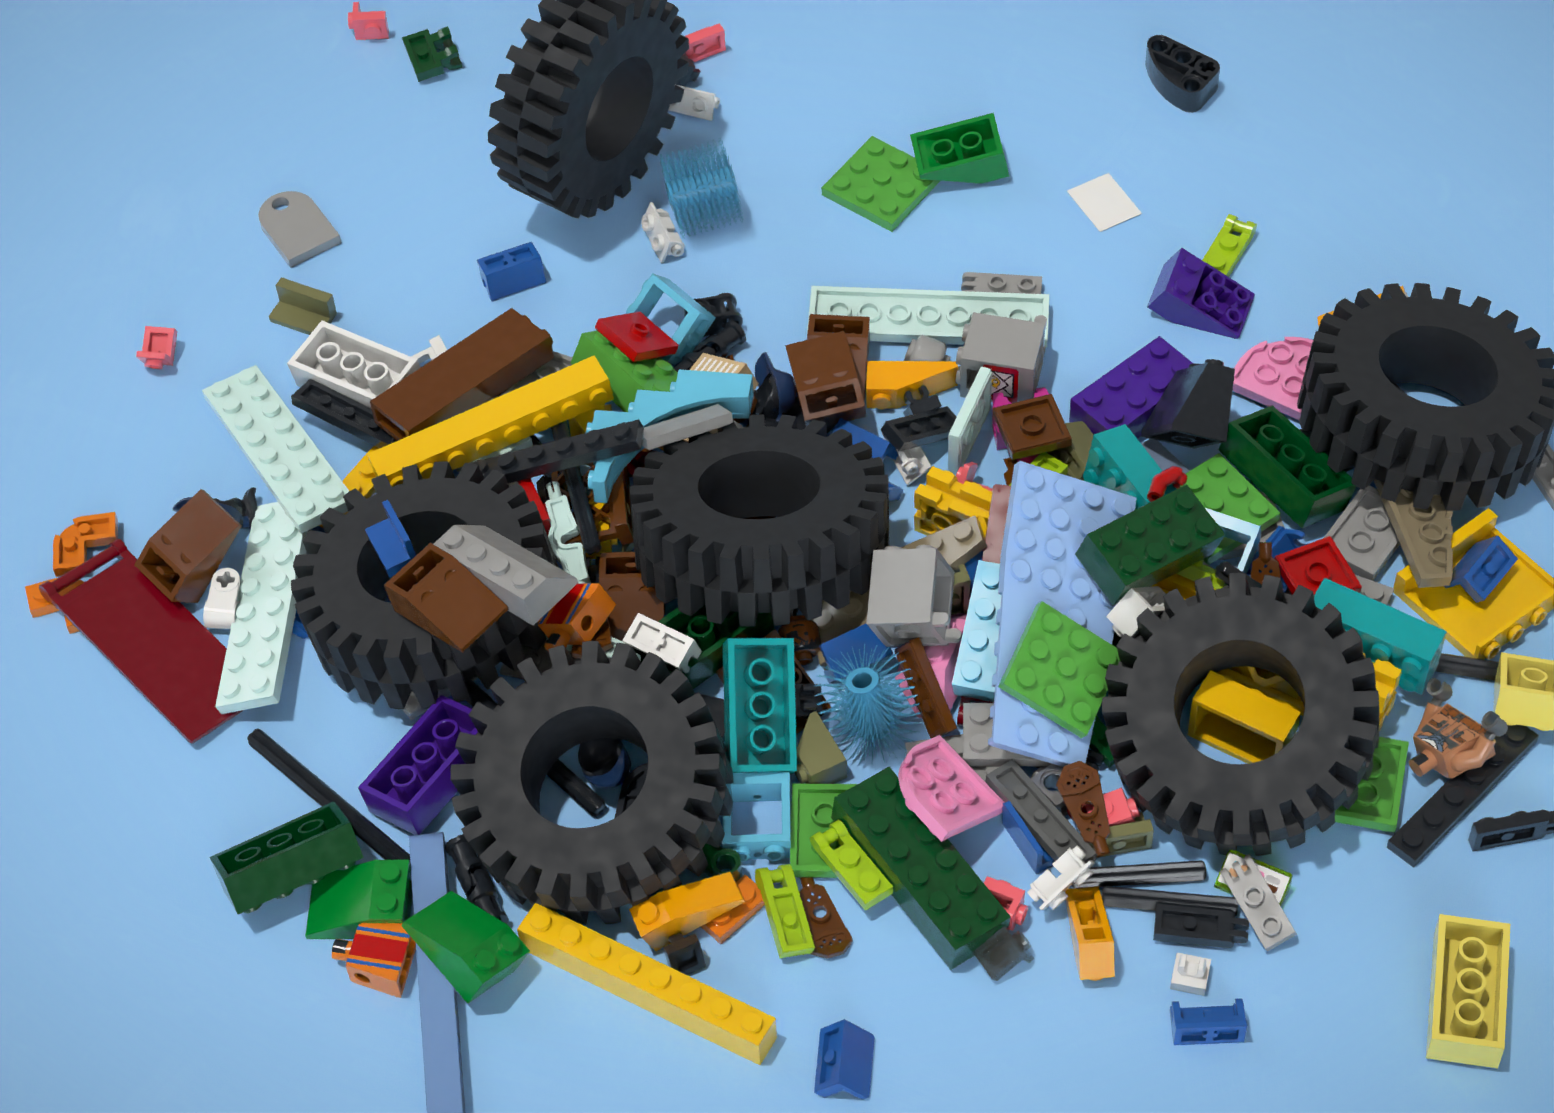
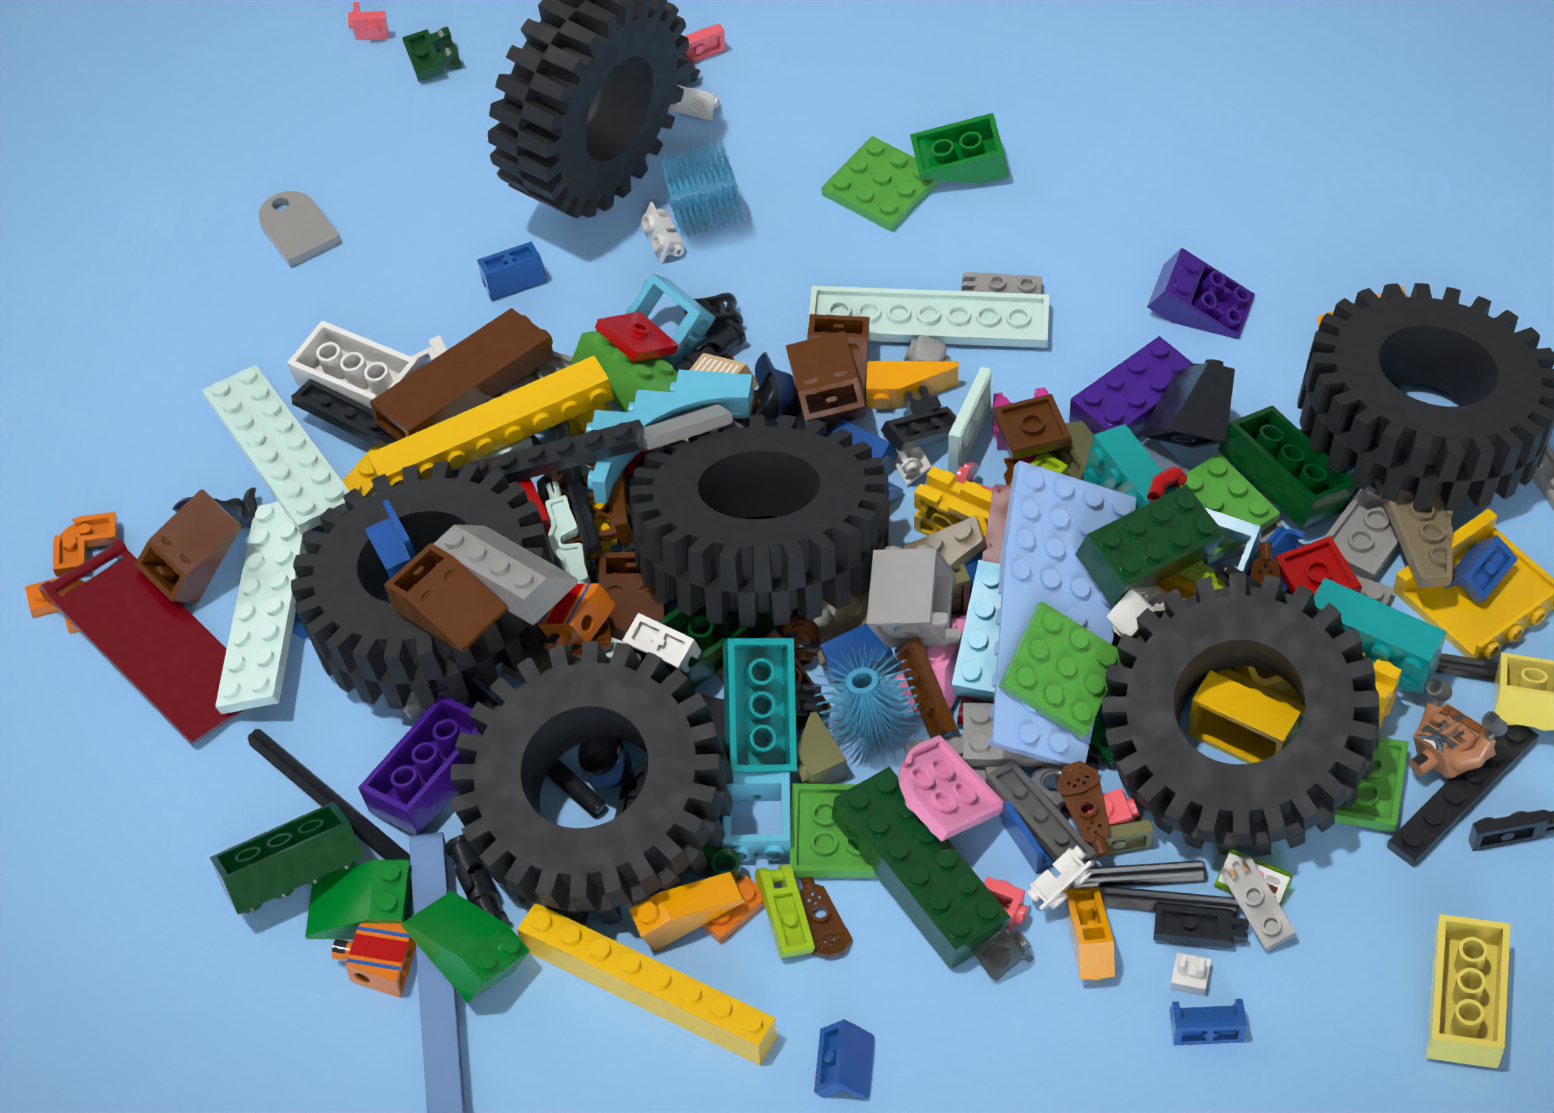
coral bracket [136,326,178,369] -> none
white piece [203,568,240,629] -> none
olive panel [269,277,337,335] -> none
black tile [663,932,706,975] -> none
lime plate [810,820,893,911] -> none
light grey container [956,312,1047,403] -> none
white sticker [1067,173,1142,232] -> none
black beam [1145,35,1220,113] -> none
lime plate [1202,214,1257,277] -> none
bright pink plate [1233,337,1313,420] -> none

